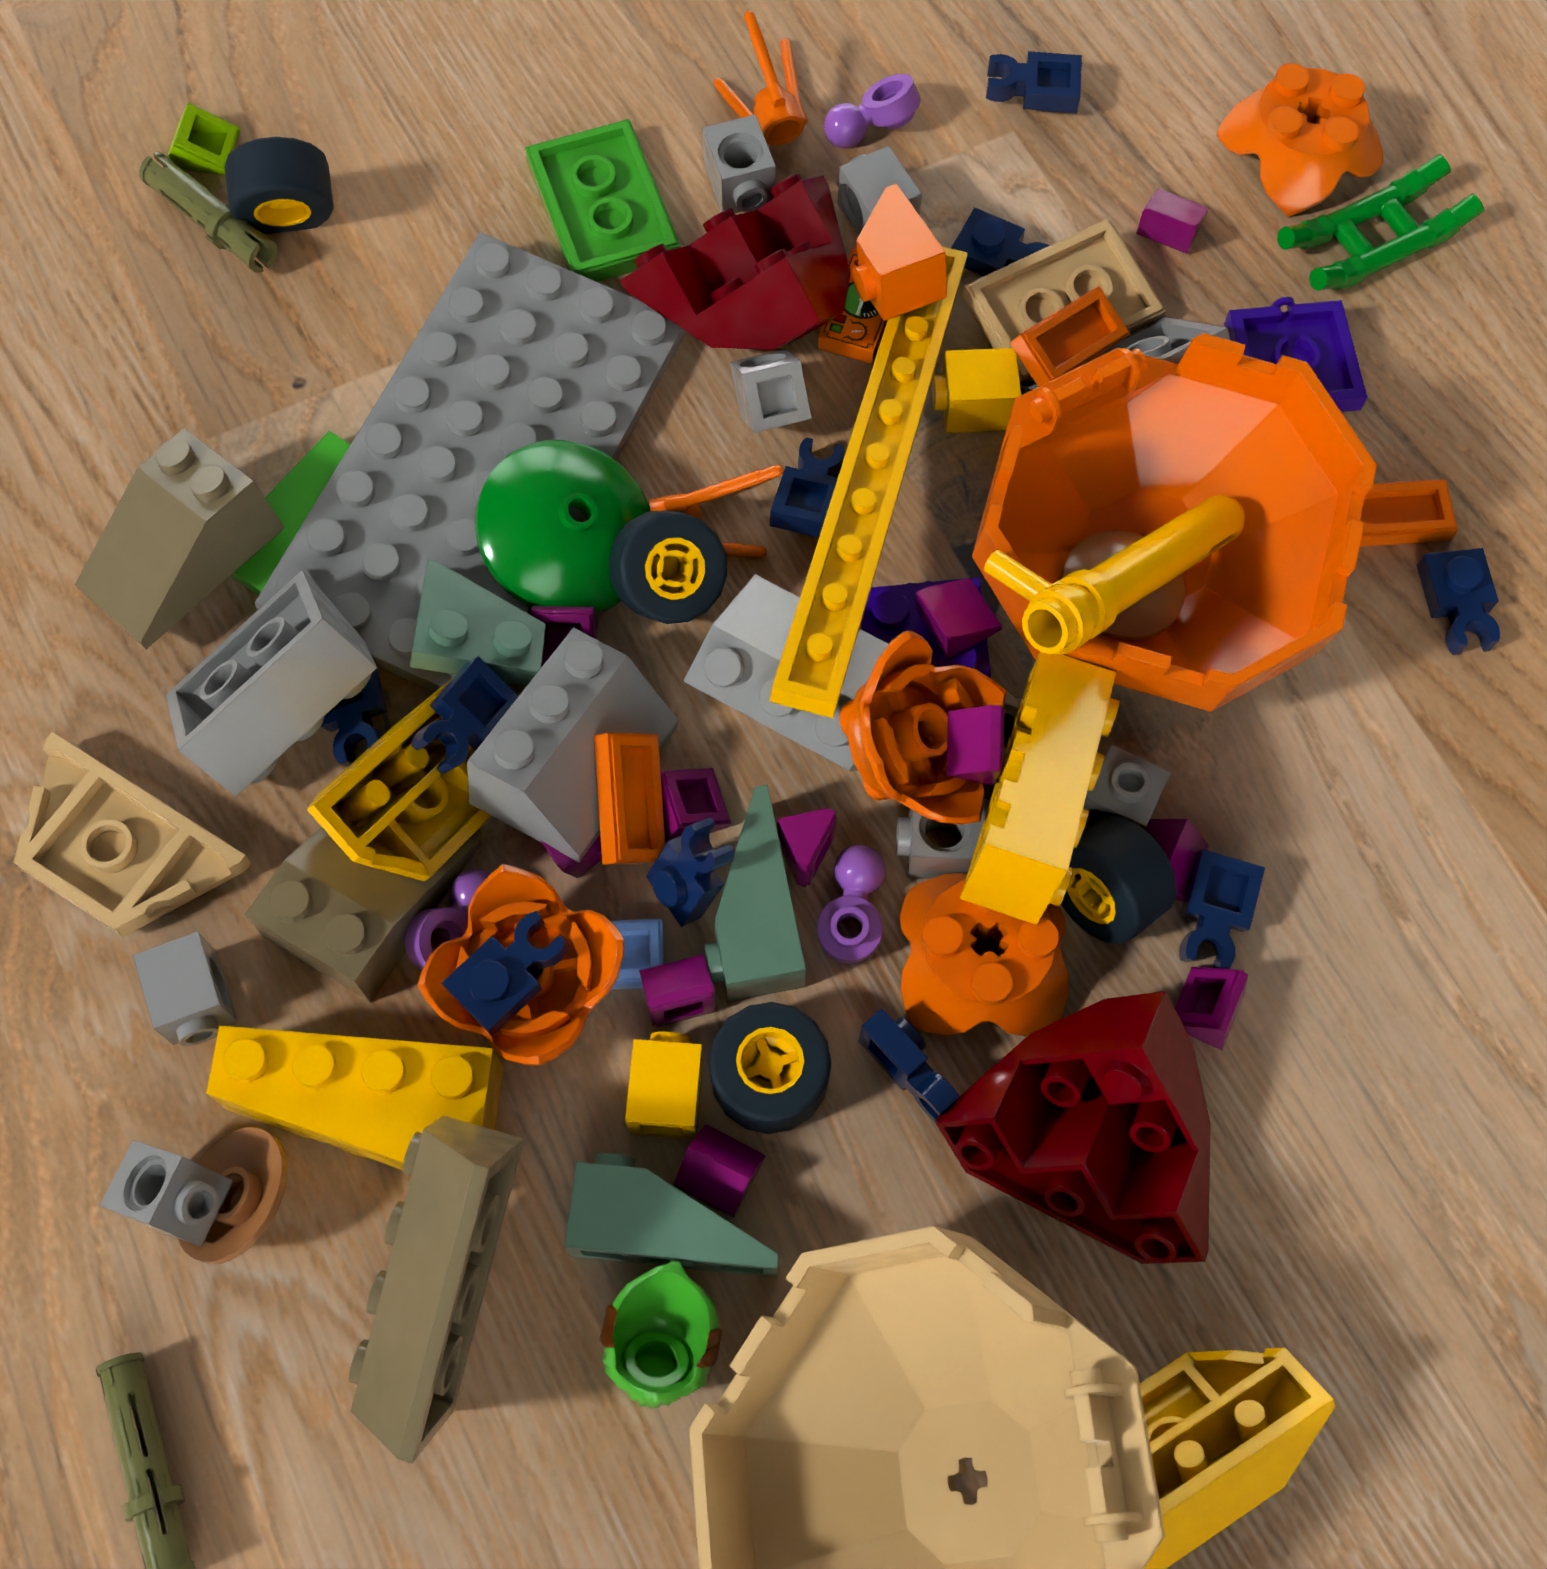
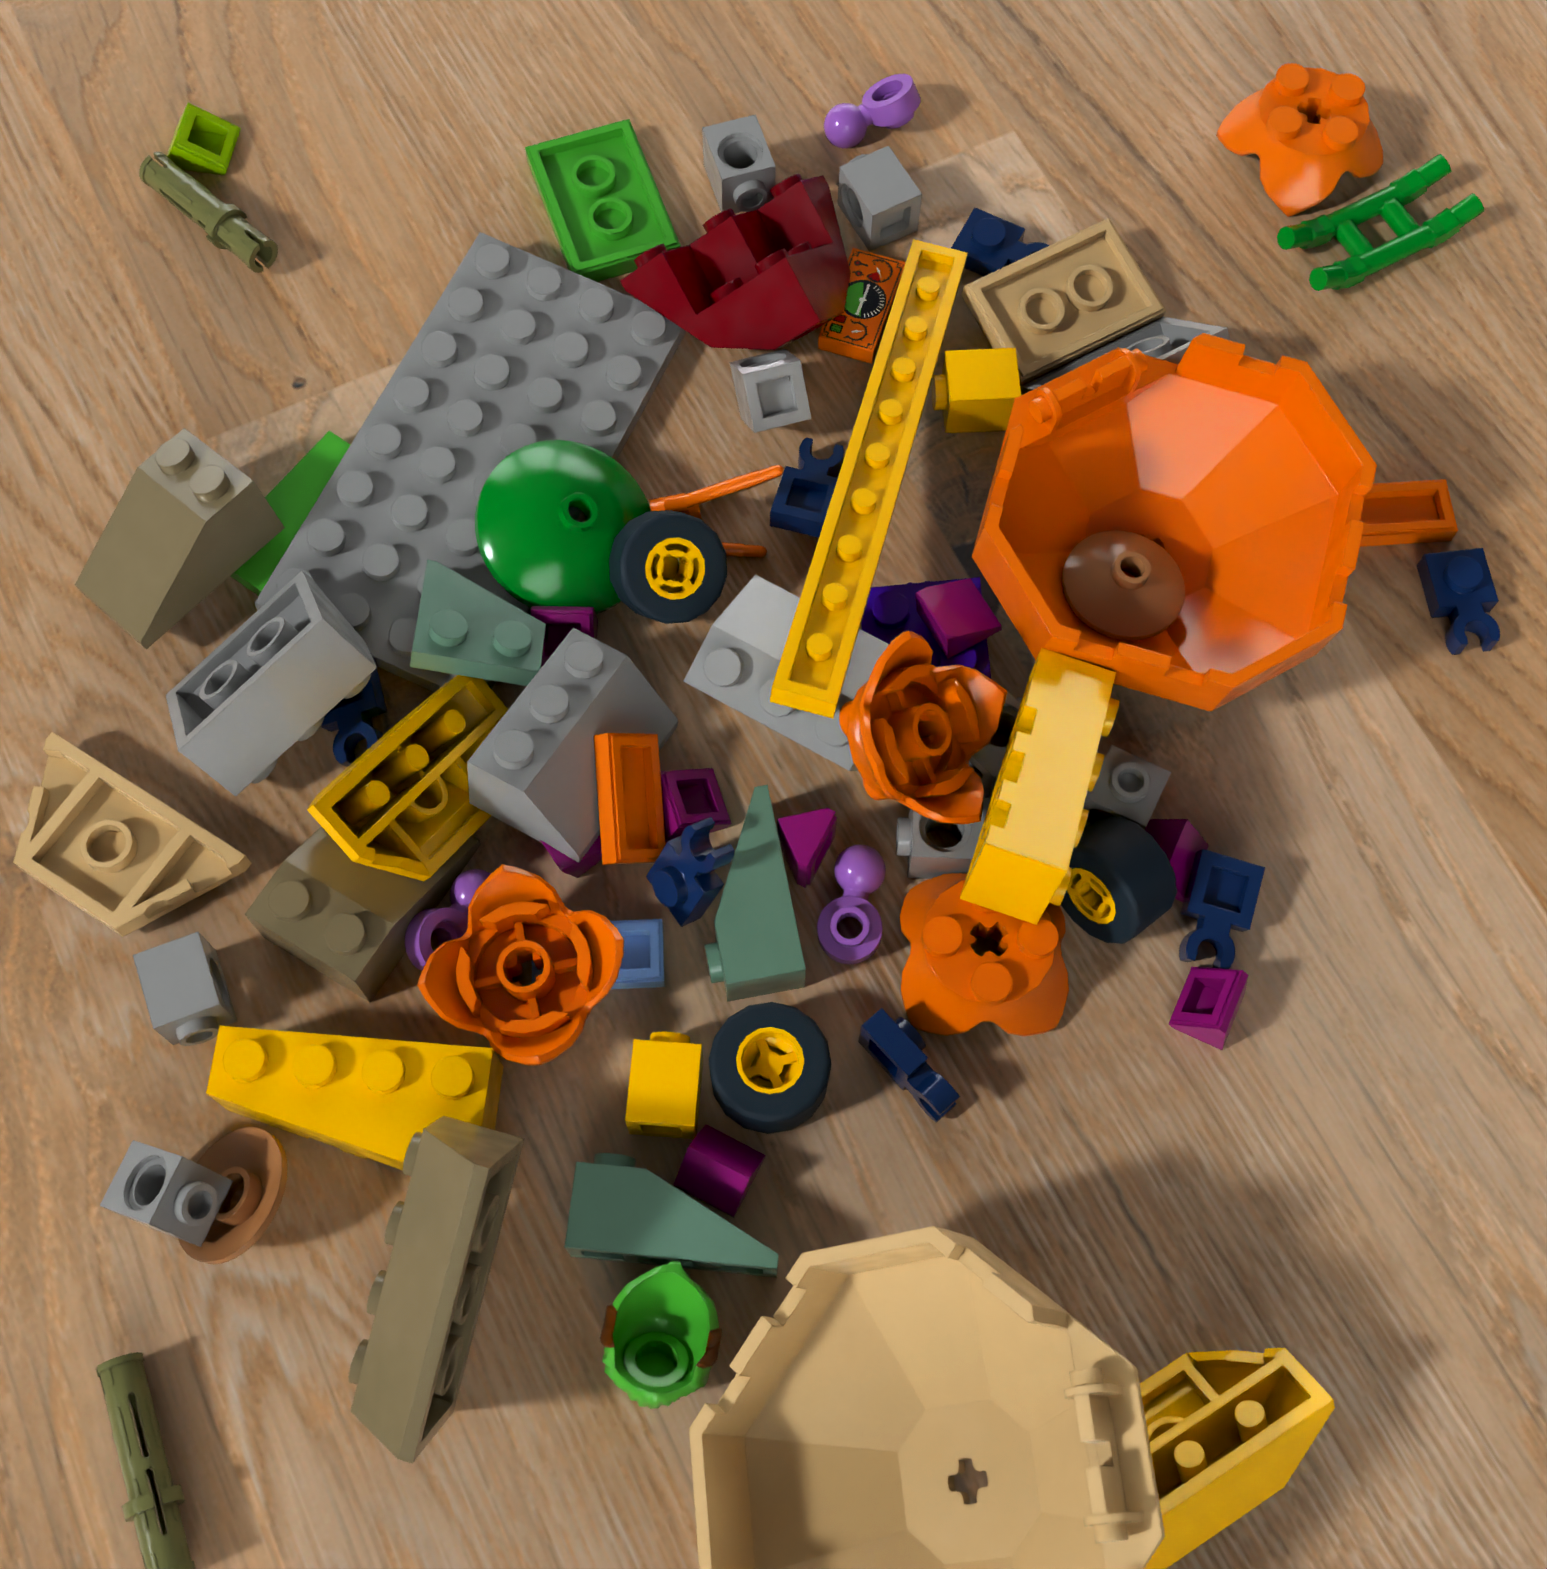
black wheel [225,136,334,234] -> none
dark blue plate [412,656,519,774] -> none
dark blue plate [442,911,569,1036] -> none
magenta slope [639,954,716,1027] -> none
orange plant [714,10,808,146] -> none
orange slope [852,184,947,321] -> none
dark red brick [936,991,1211,1264] -> none
magenta slope [946,705,1004,785] -> none
yellow cylinder [984,495,1245,655] -> none
dark blue plate [986,51,1082,113] -> none
orange tile [1010,286,1131,387] -> none
magenta slope [1136,188,1209,254] -> none
dark purple plate [1224,297,1367,412] -> none

